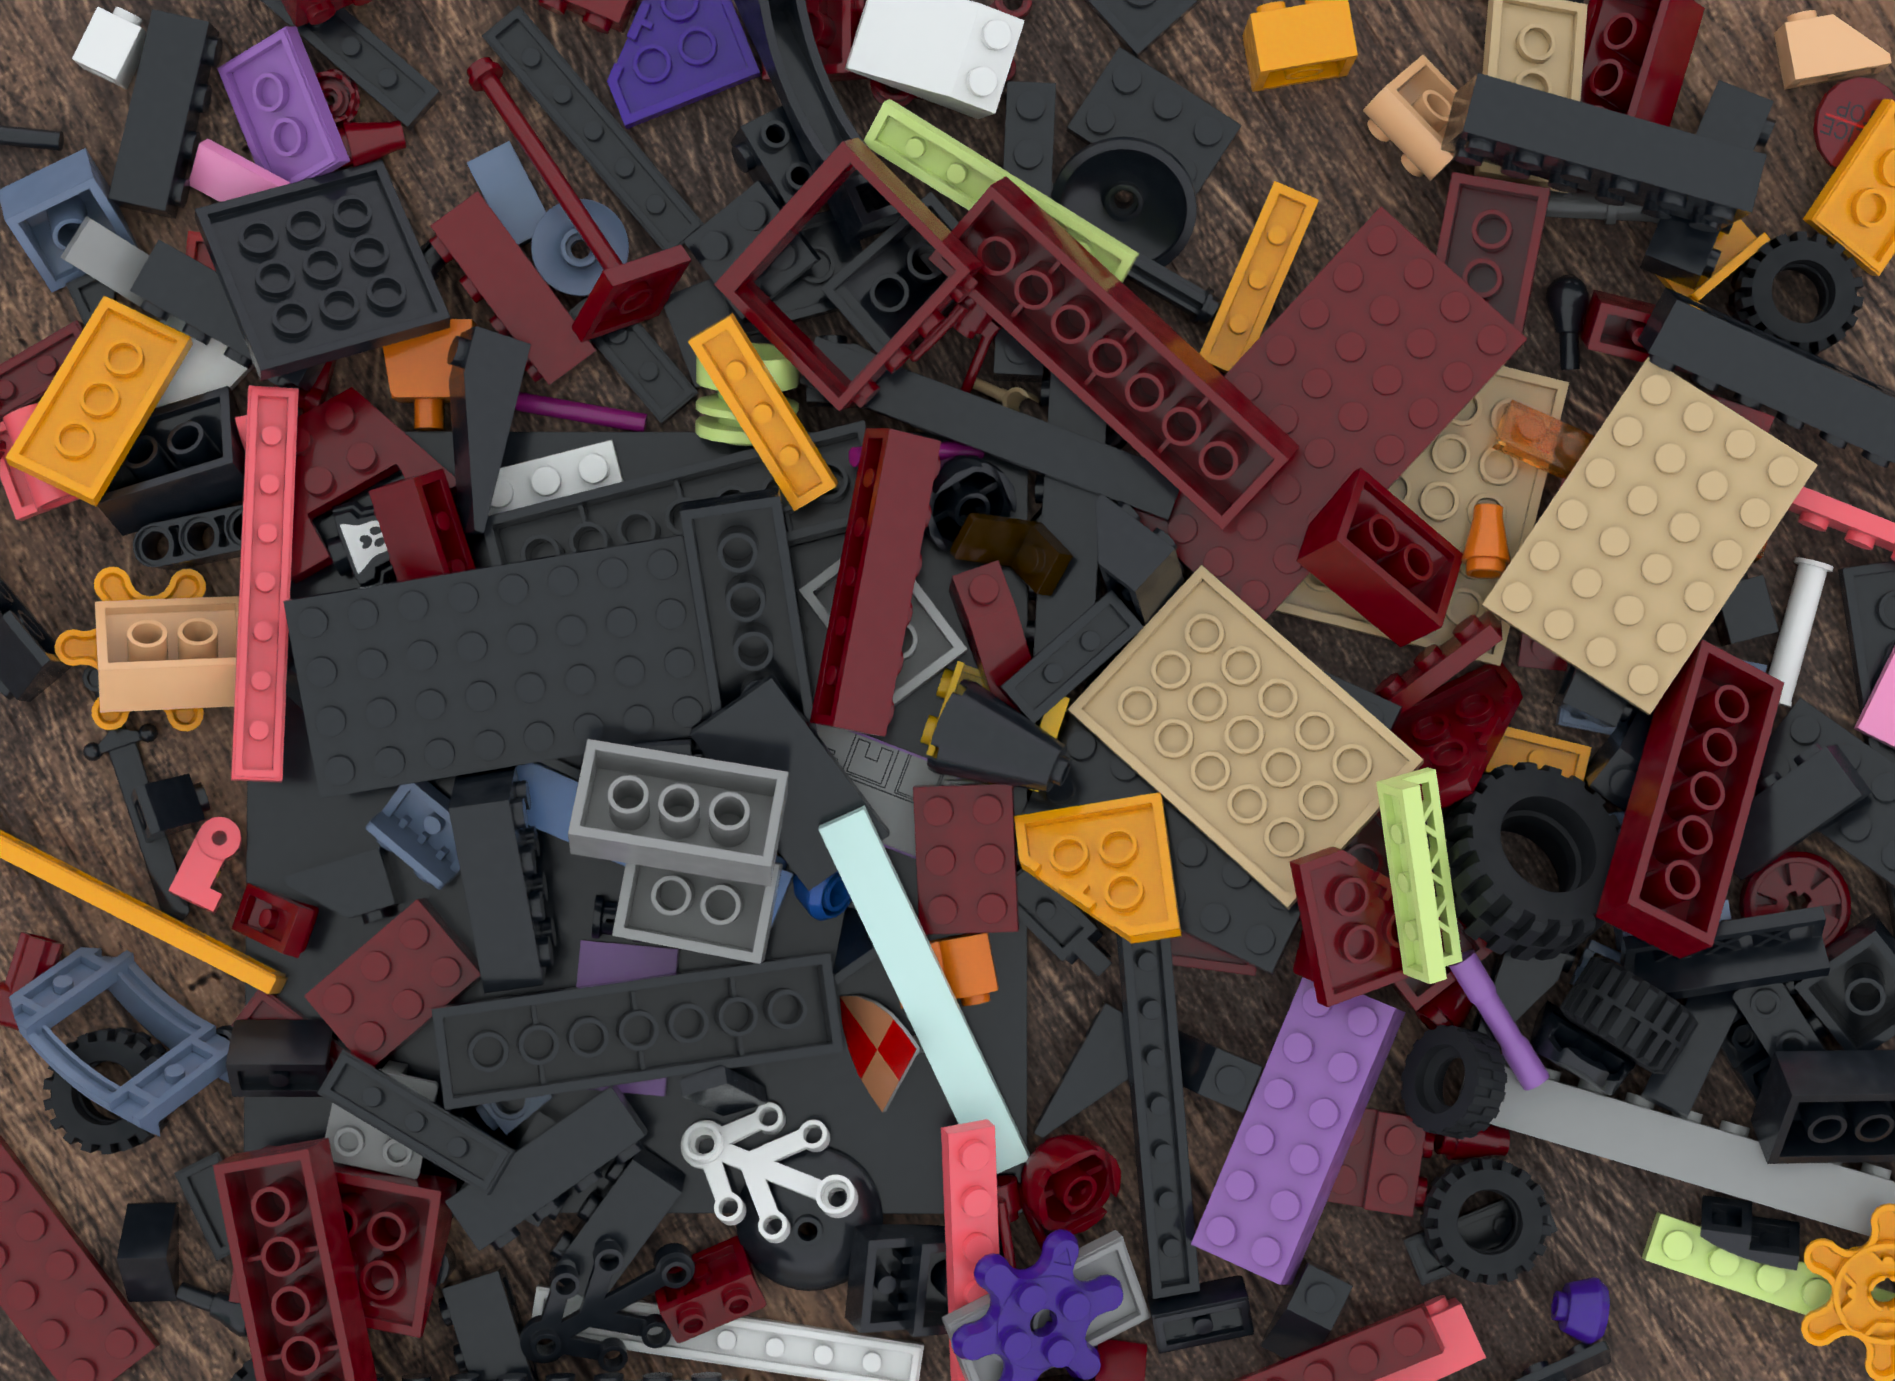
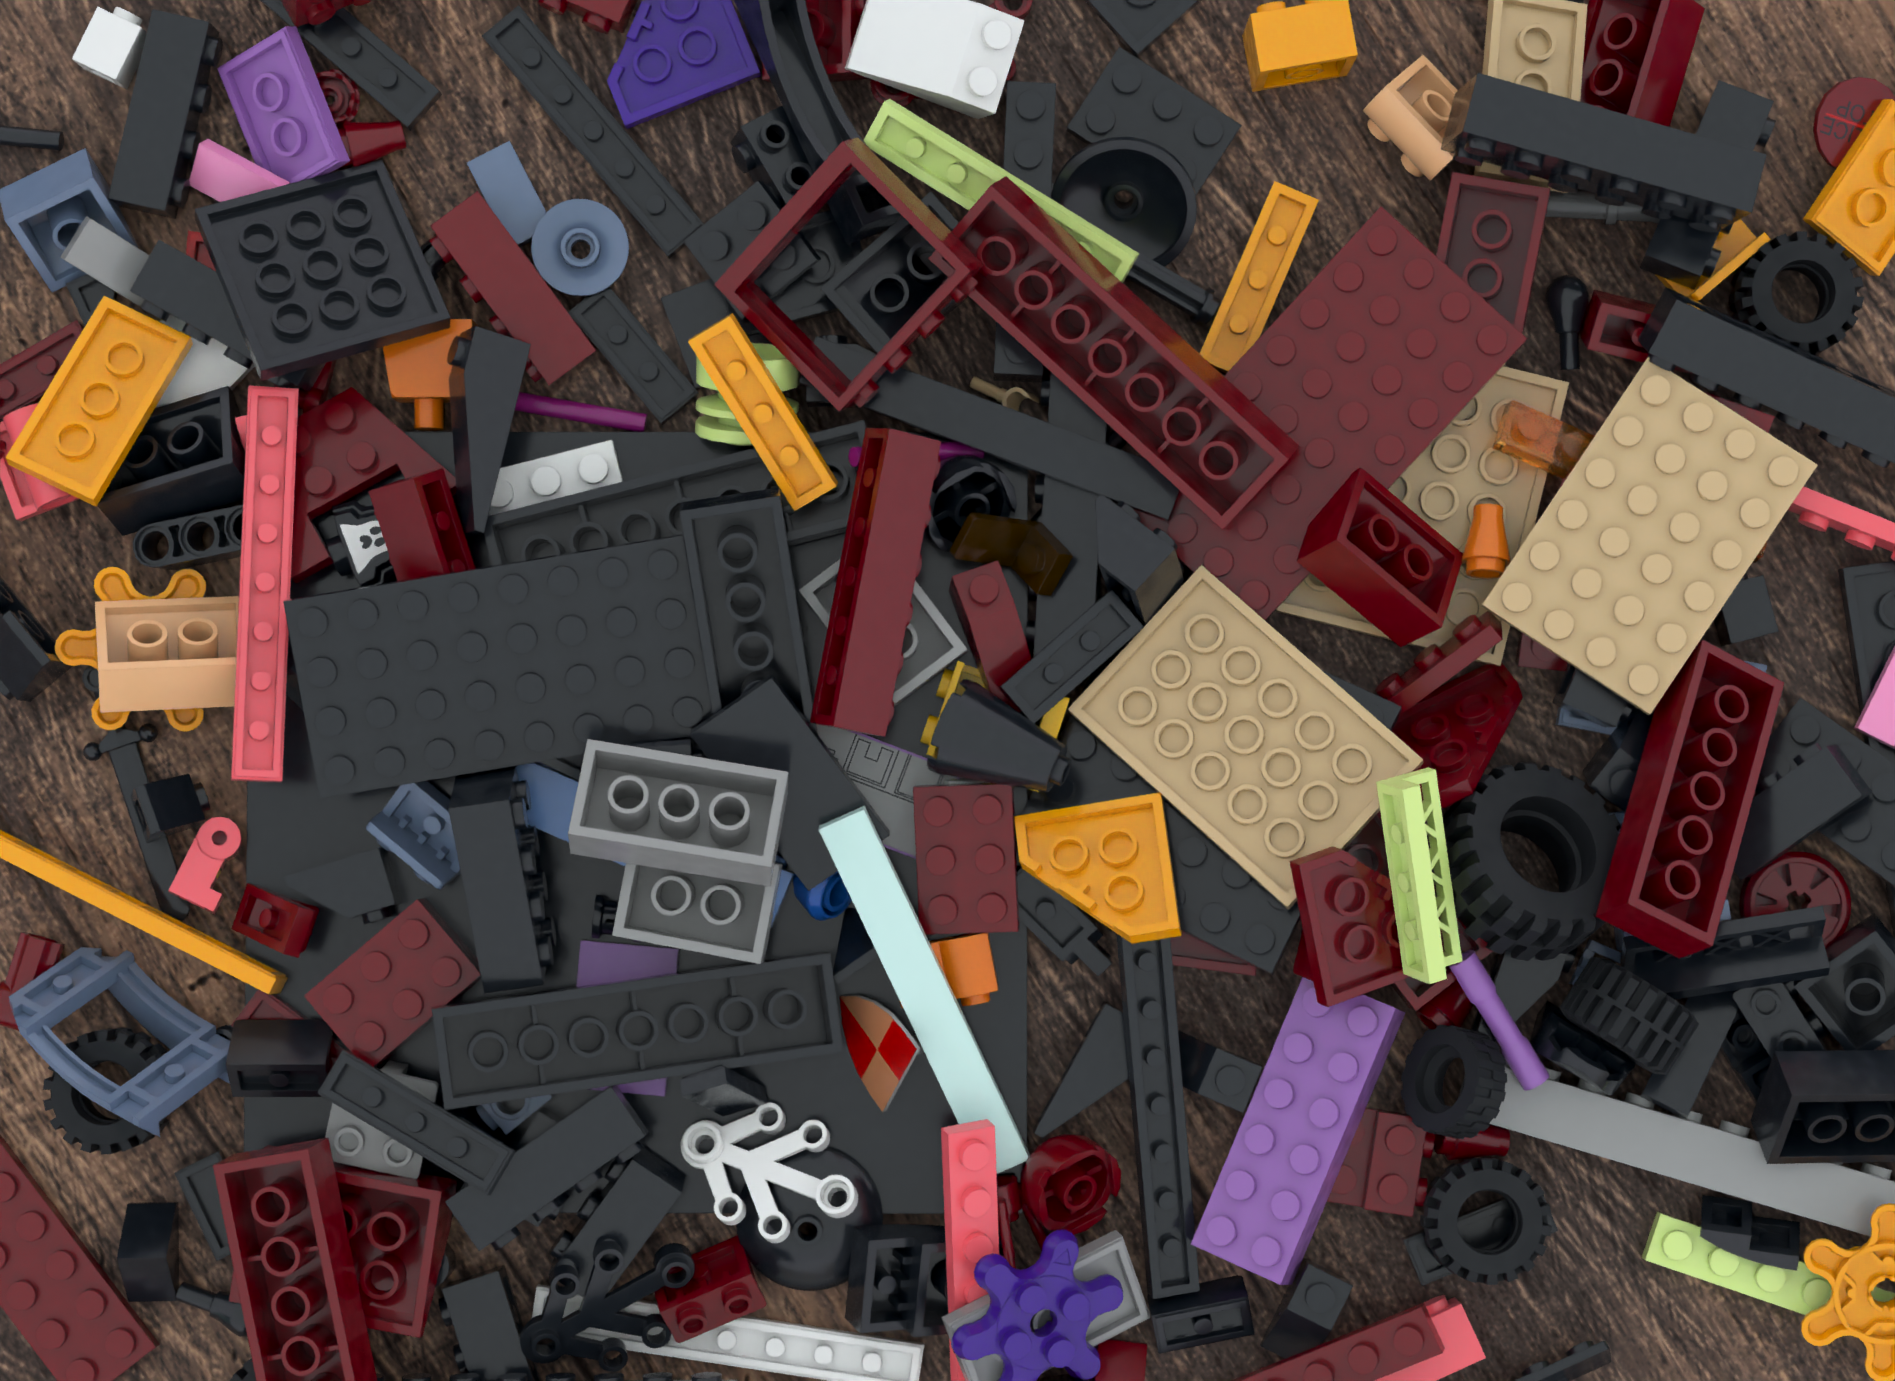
dark red tile [467,57,691,343] -> none
dark red plant [910,296,1002,393] -> none
light orange plate [1484,727,1592,782] -> none
dark purple cone [1551,1277,1610,1345] -> none
white pin [1768,557,1834,707] -> none
light nougat slope [1774,10,1892,90] -> none

